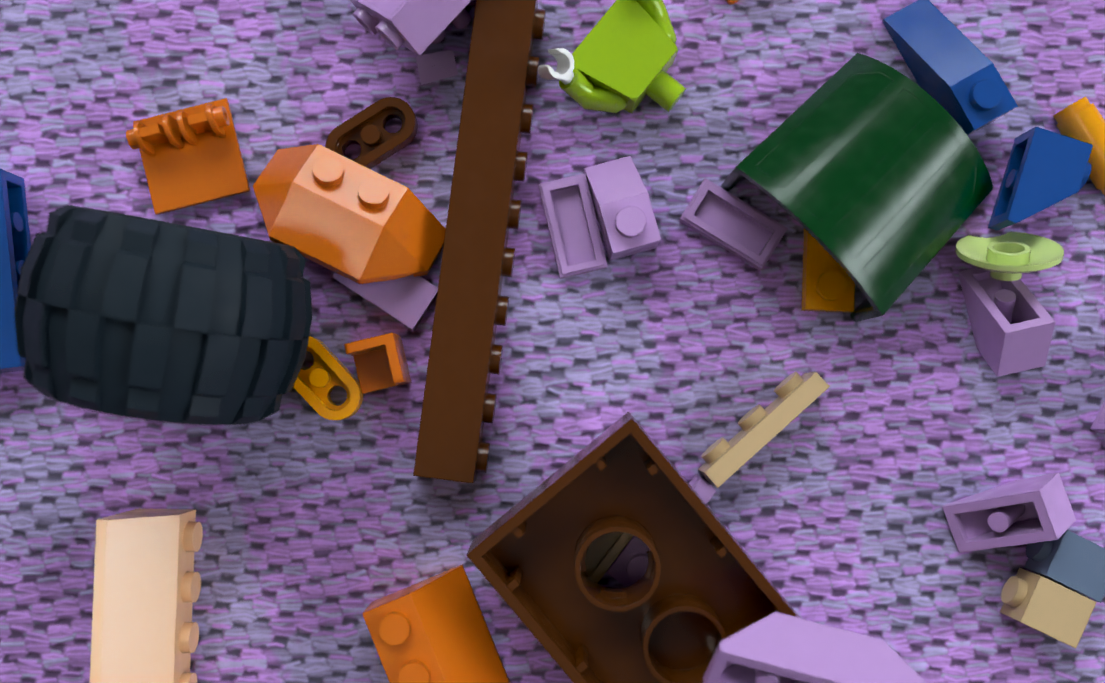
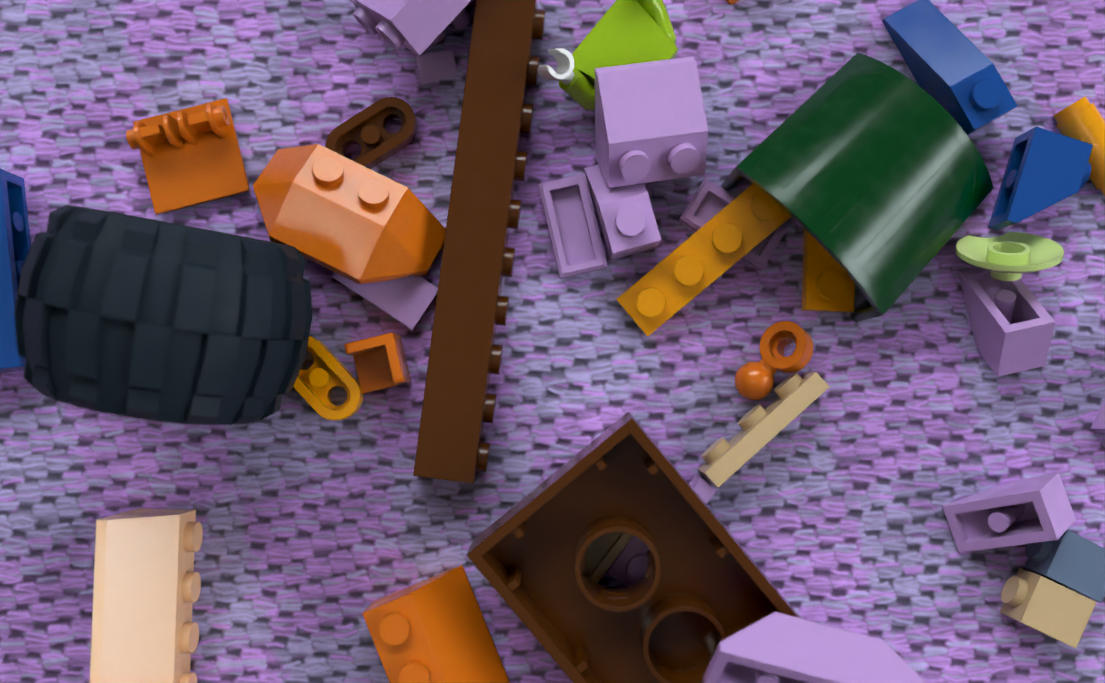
none -> lavender slope [595,56,708,188]
none -> light orange plate [616,184,791,336]
none -> orange plate [735,321,814,400]

